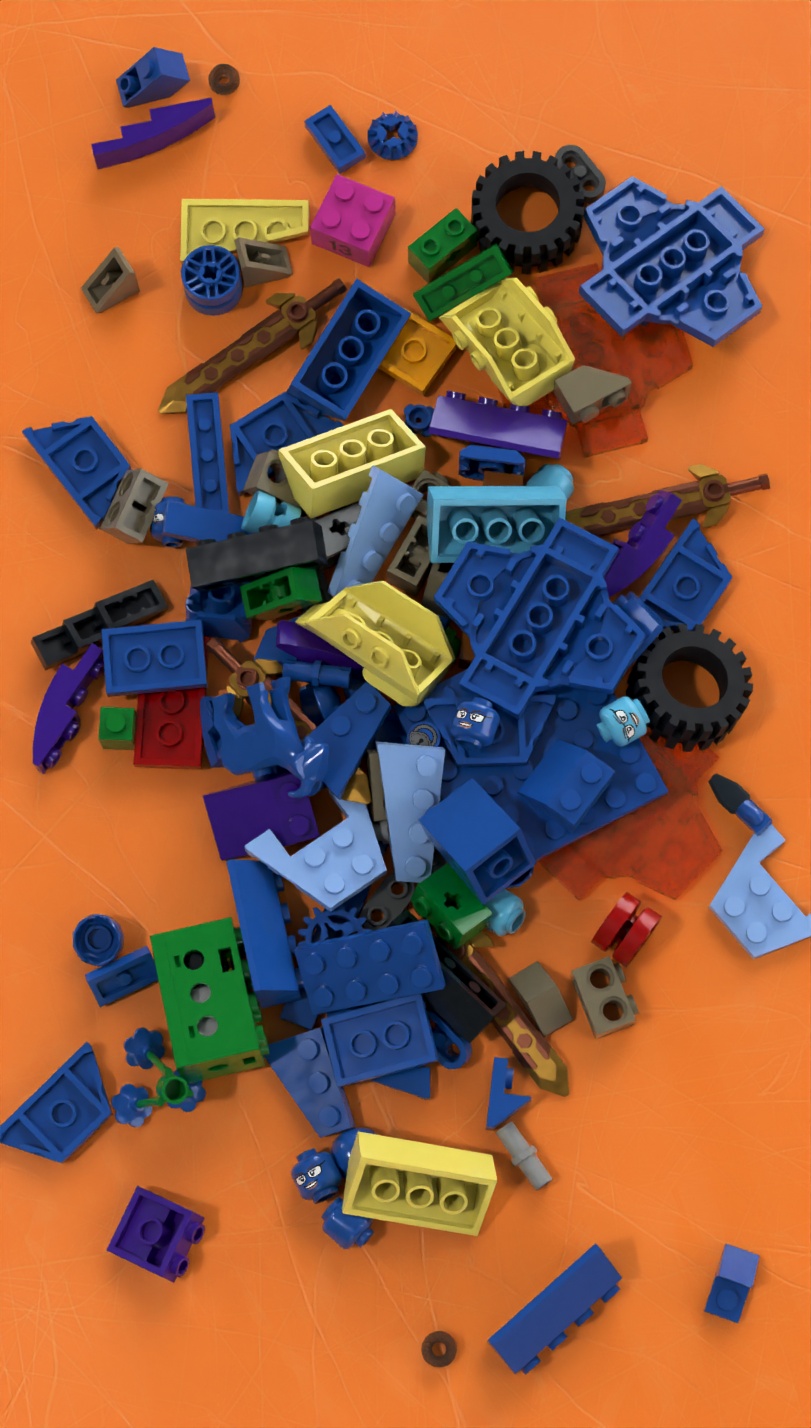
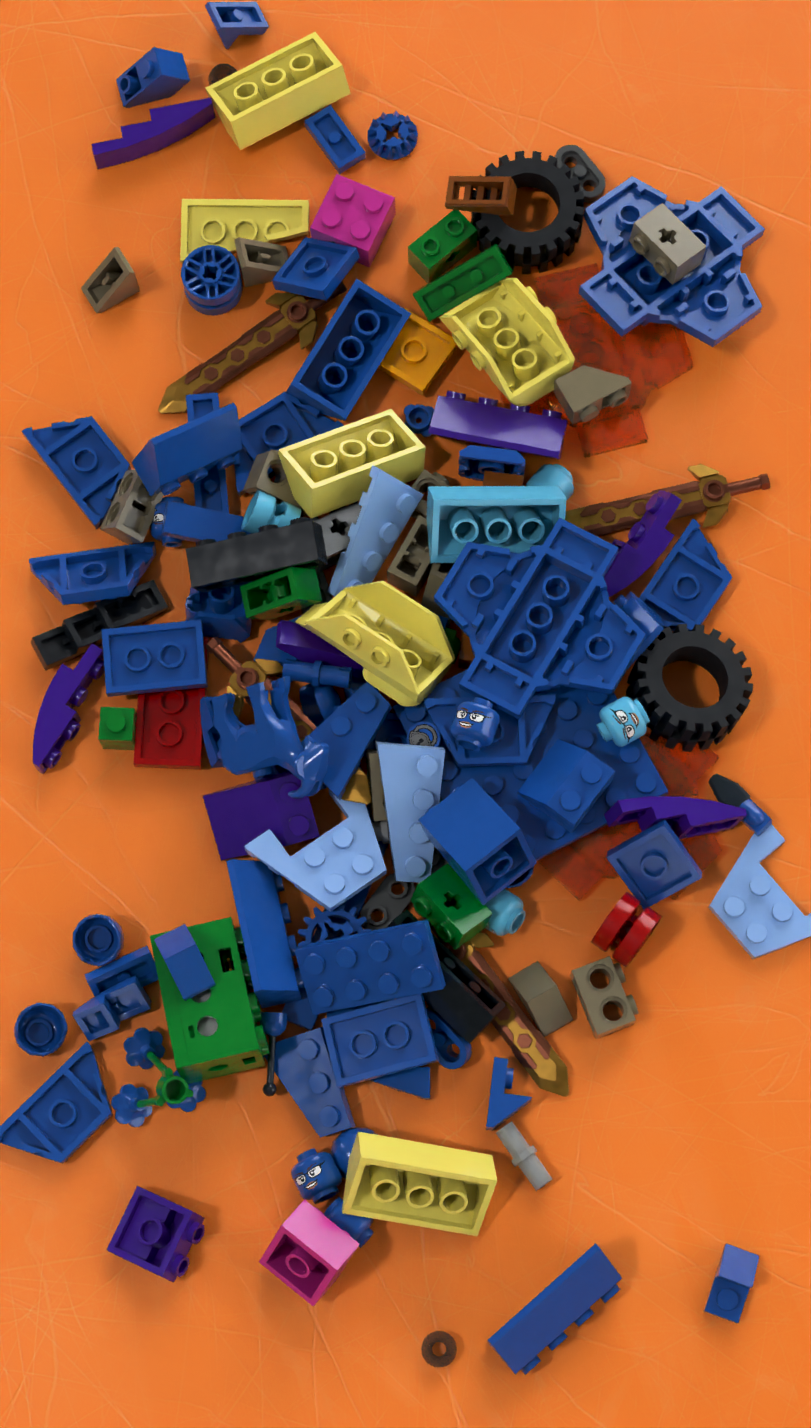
none -> blue hair [14,1003,68,1057]
none -> blue wing [29,541,156,605]
none -> blue slope [73,975,152,1041]
none -> blue slope [132,402,242,497]
none -> blue slope [154,924,216,1001]
none -> blue slope [205,1,269,49]
none -> light yellow slope [205,32,351,150]
none -> dark pink brick [259,1199,360,1307]
none -> hinge [260,1012,288,1096]
none -> blue plate [272,237,360,301]
none -> dark orange slope [445,176,517,215]
none -> dark purple slope [604,796,747,839]
none -> blue plate [606,819,702,909]
none -> dark tan brick [629,203,706,285]

